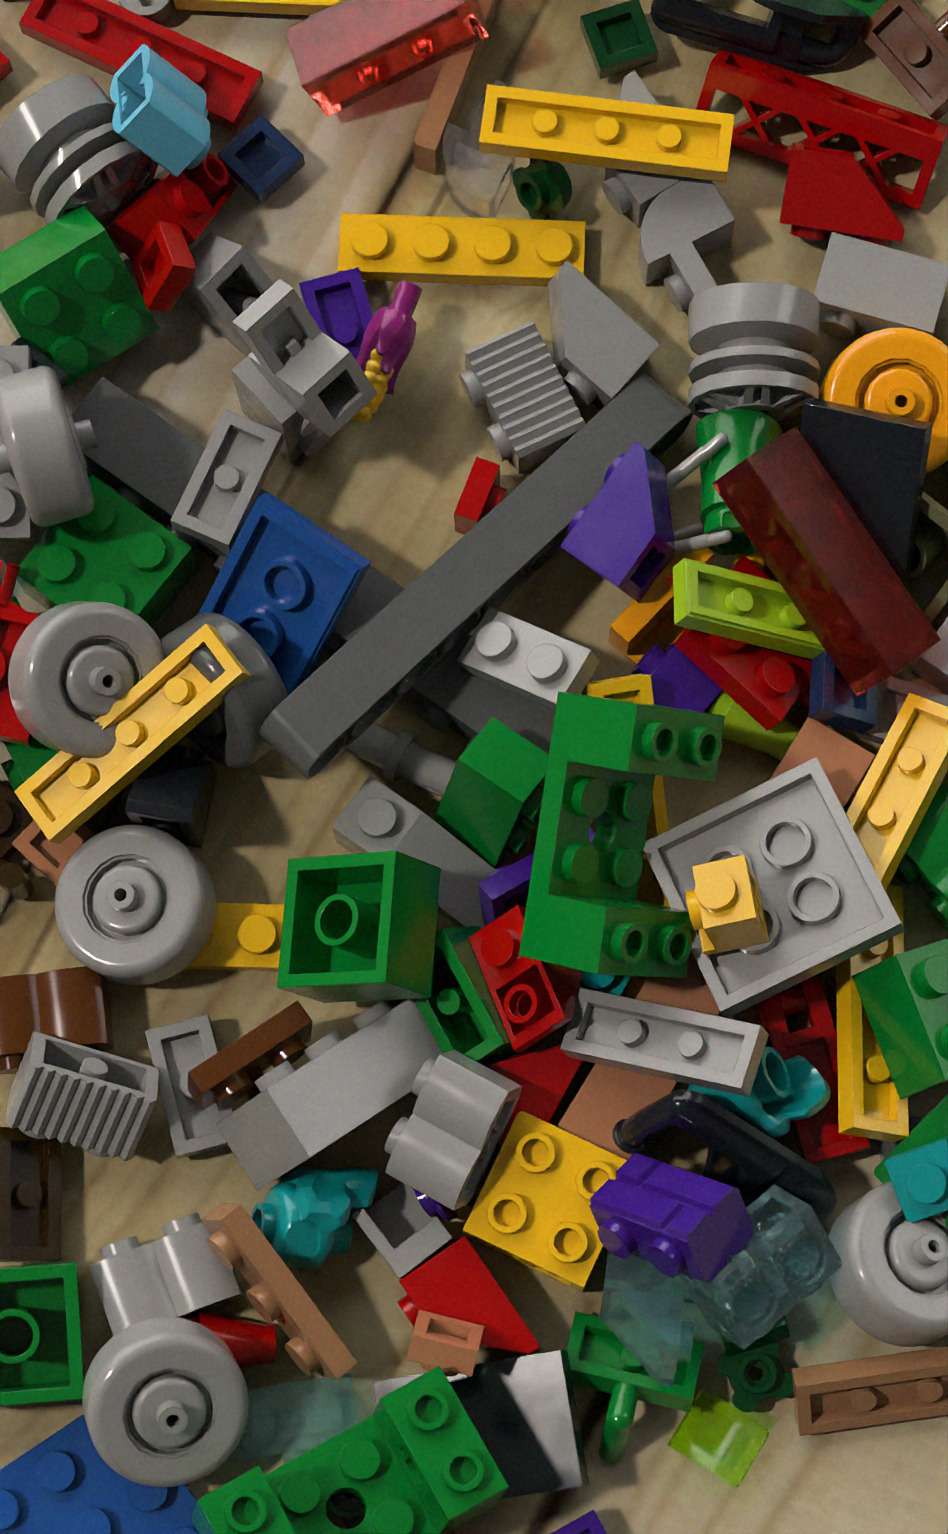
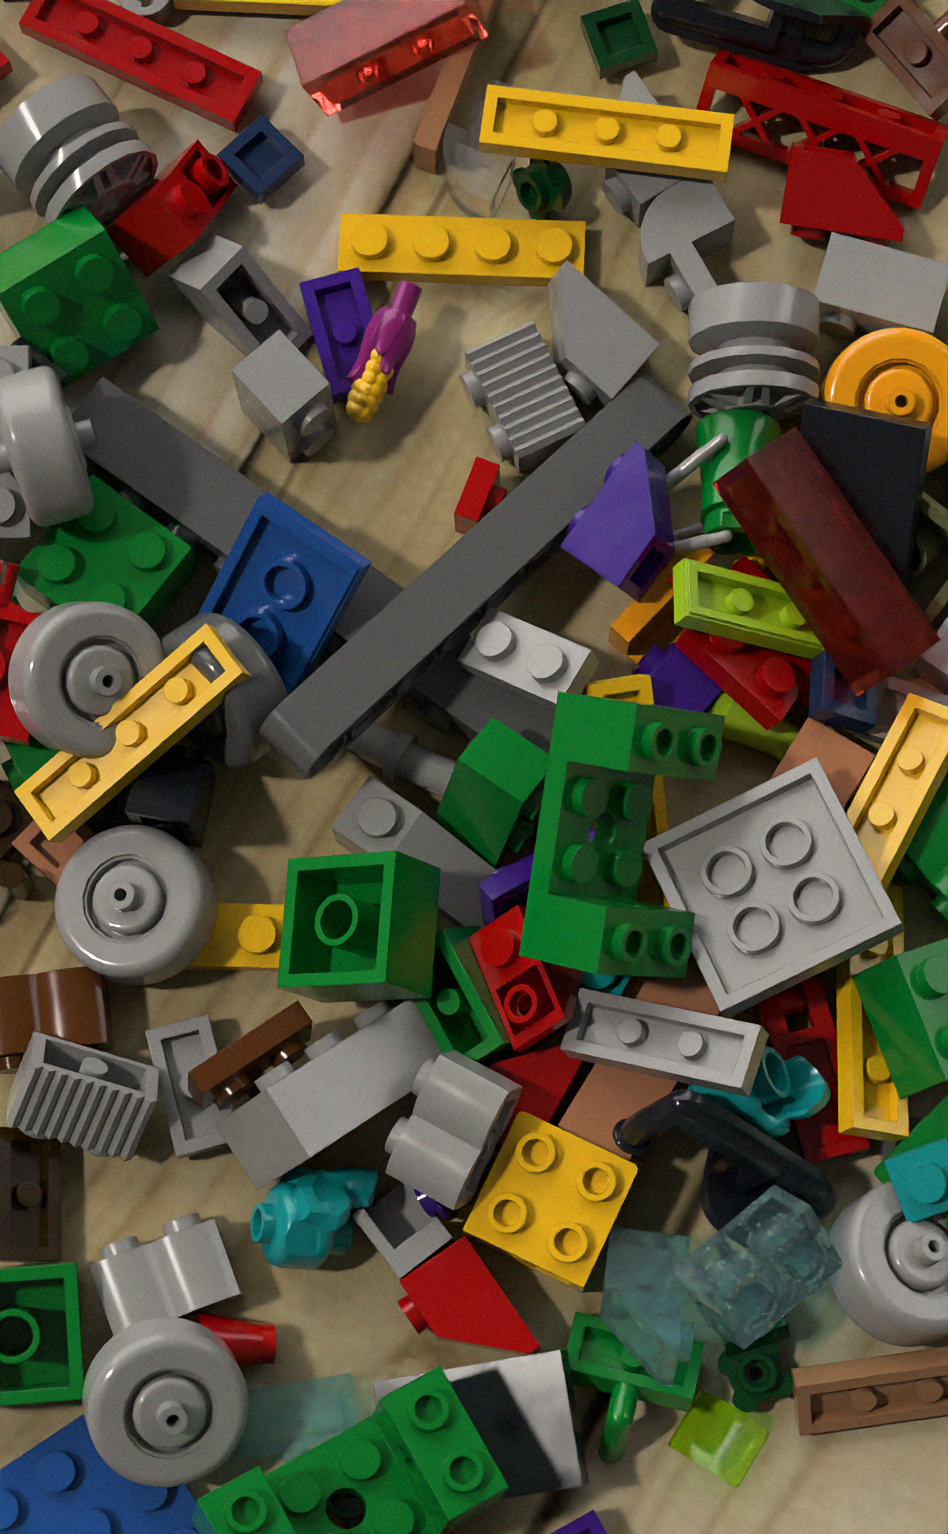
medium azure brick [110,44,212,177] -> none
red plate [132,221,196,313] -> none
light grey plate [170,409,284,552] -> none
medium nougat plate [202,1202,358,1380] -> none
light grey brick [232,279,377,437] -> none
nougat plate [406,1310,484,1377] -> none
dark purple brick [590,1153,754,1283] -> none
yellow brick [686,855,770,956] -> none

